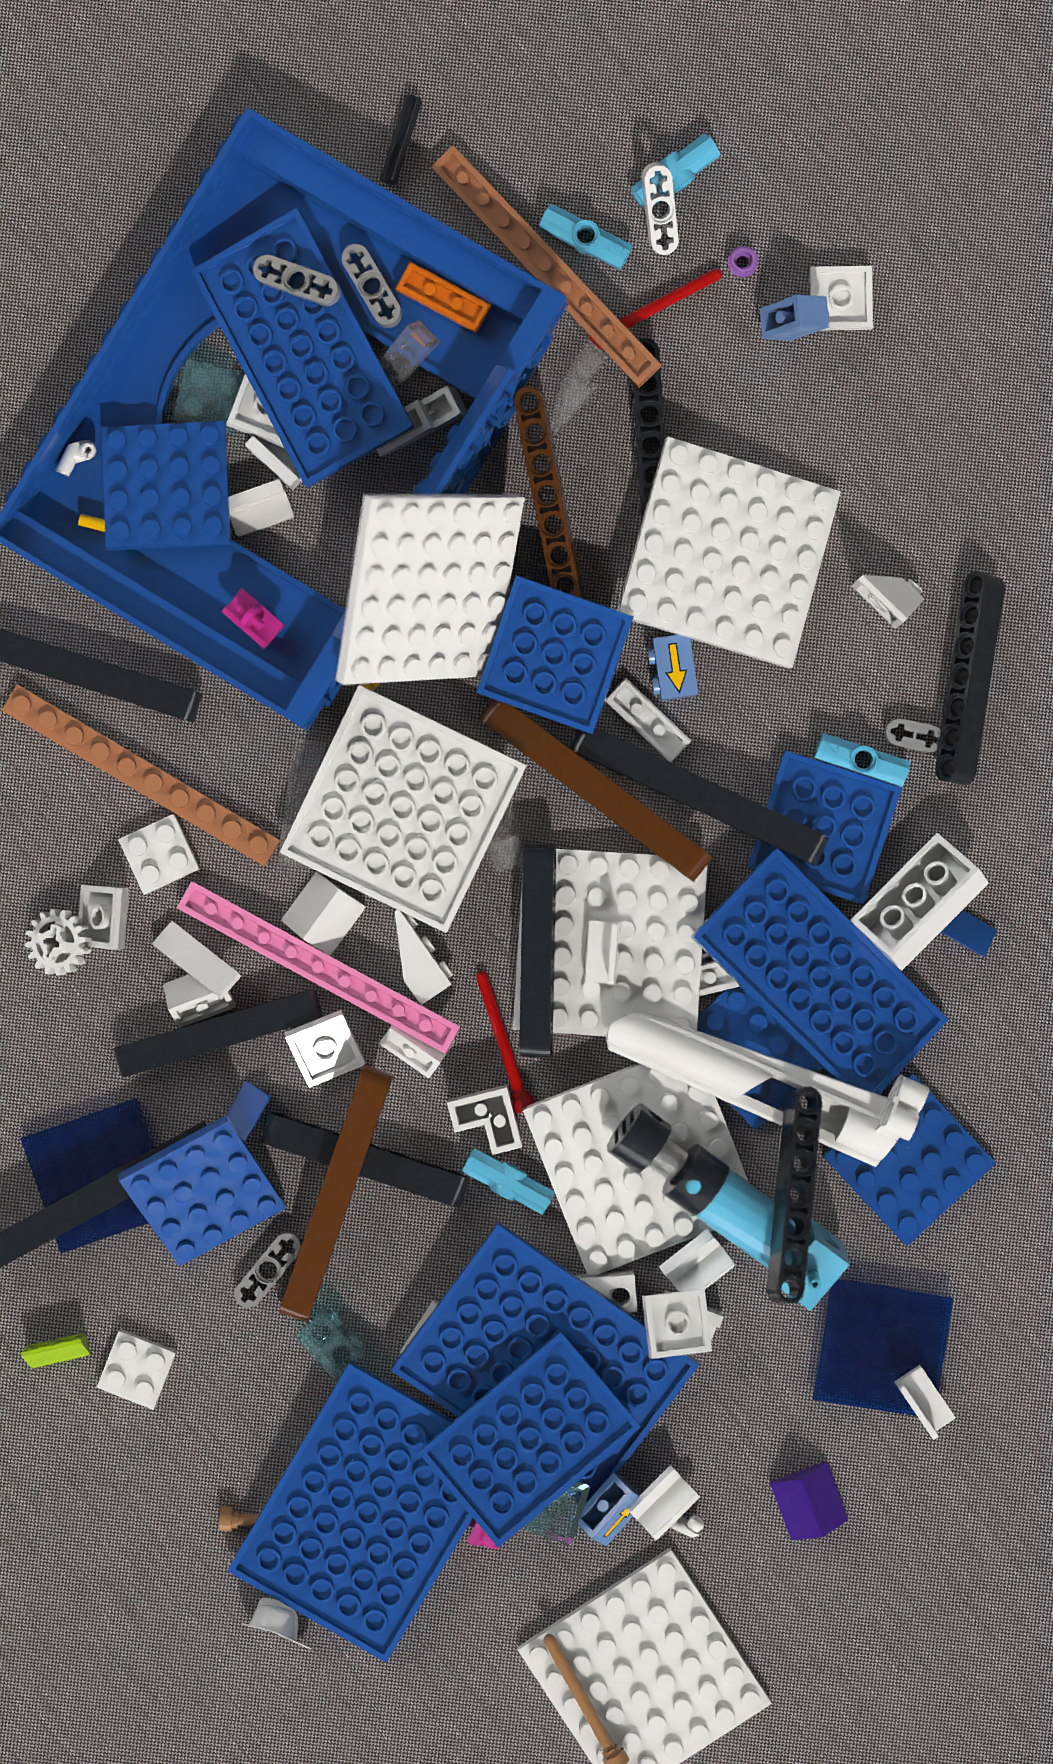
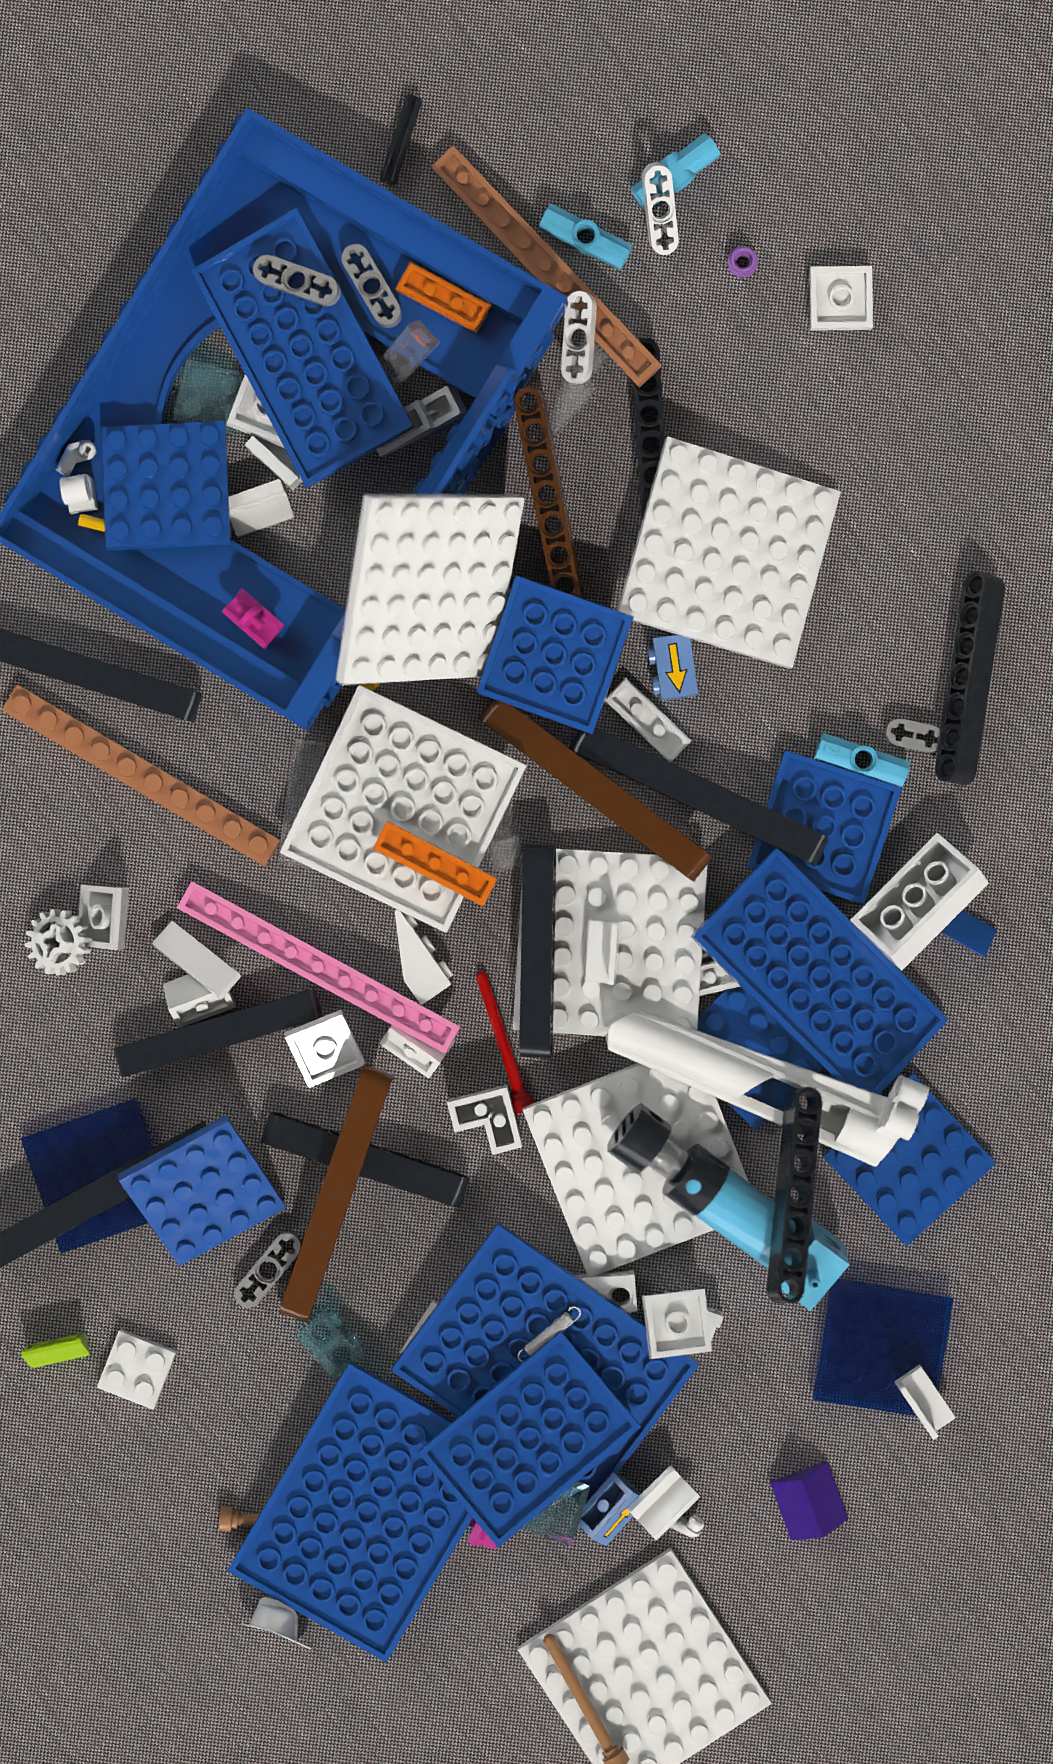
white plate [118,814,200,895] -> none
blue slope [227,1080,272,1143] -> none
white slope [281,871,366,956] -> none
medium azure piece [462,1147,555,1215] -> none
red piece [587,268,722,352] -> none
white panel [659,1229,735,1291] -> none
medium blue brick [760,295,829,341] -> none
white slope [851,575,925,628] -> none
none -> white leg [60,474,98,514]
none -> orange plate [373,821,498,906]
none -> white piece [518,1306,581,1362]
none -> white beam [561,291,597,384]

